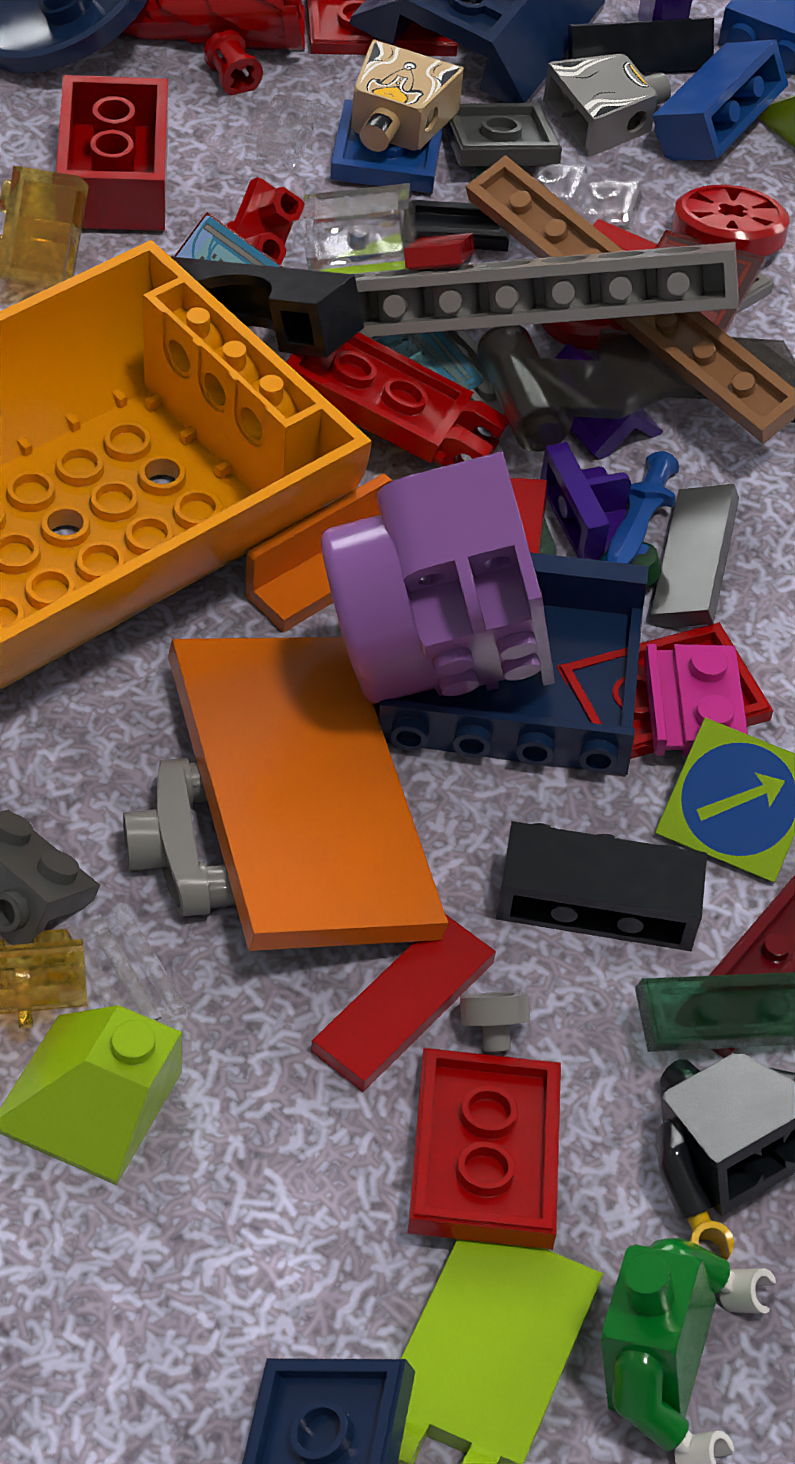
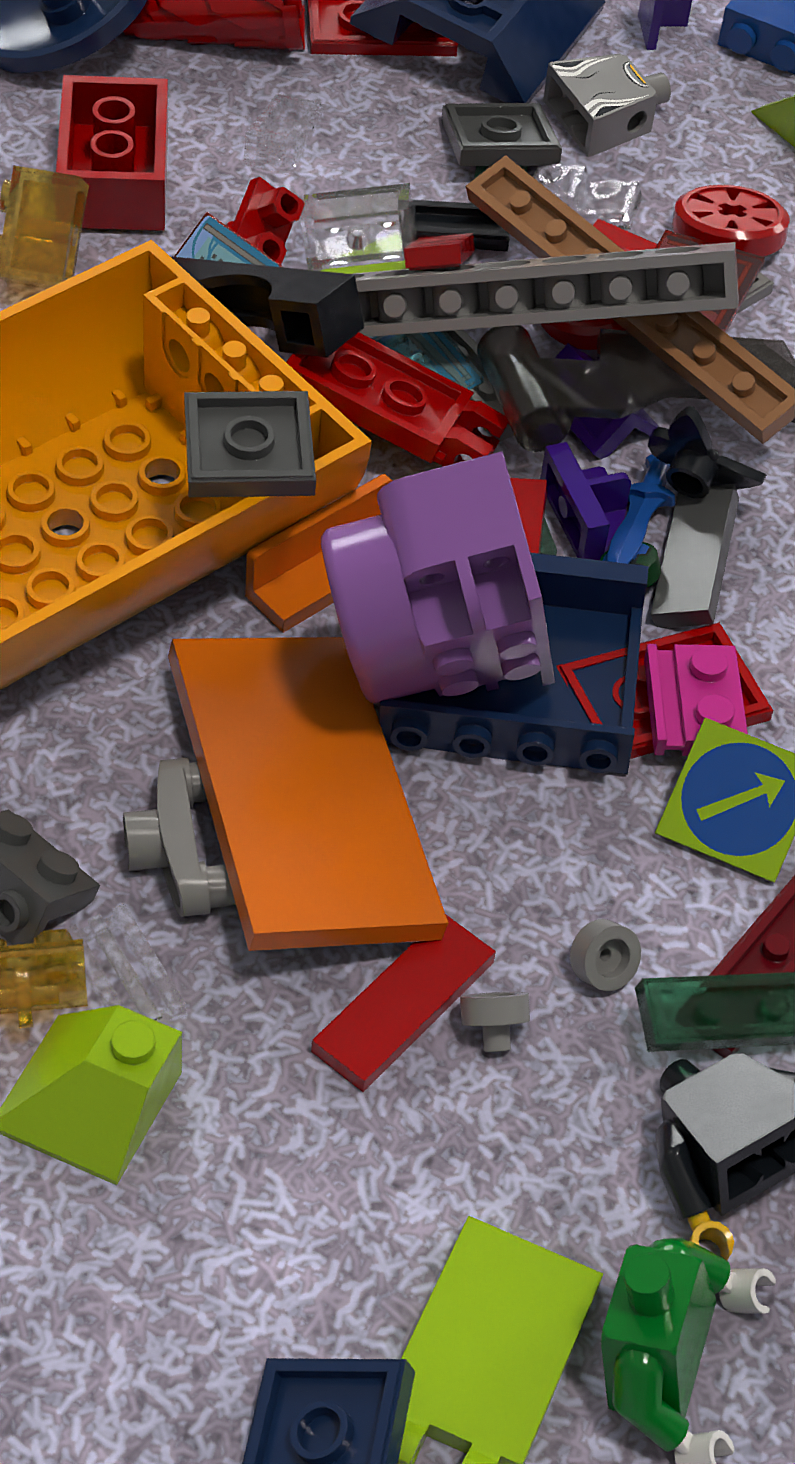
red bush [203,30,263,96] -> none
blue plate [330,99,444,193] -> none
tan torso [351,40,464,152] -> none
red tile [407,1048,561,1249] -> none
black brick [496,821,707,952] -> none
black tile [568,16,714,73] -> none
blue brick [652,40,788,161] -> none
none -> dark grey tile [184,391,316,498]
none -> light grey tile [570,919,641,991]
none -> black animal [648,406,767,498]

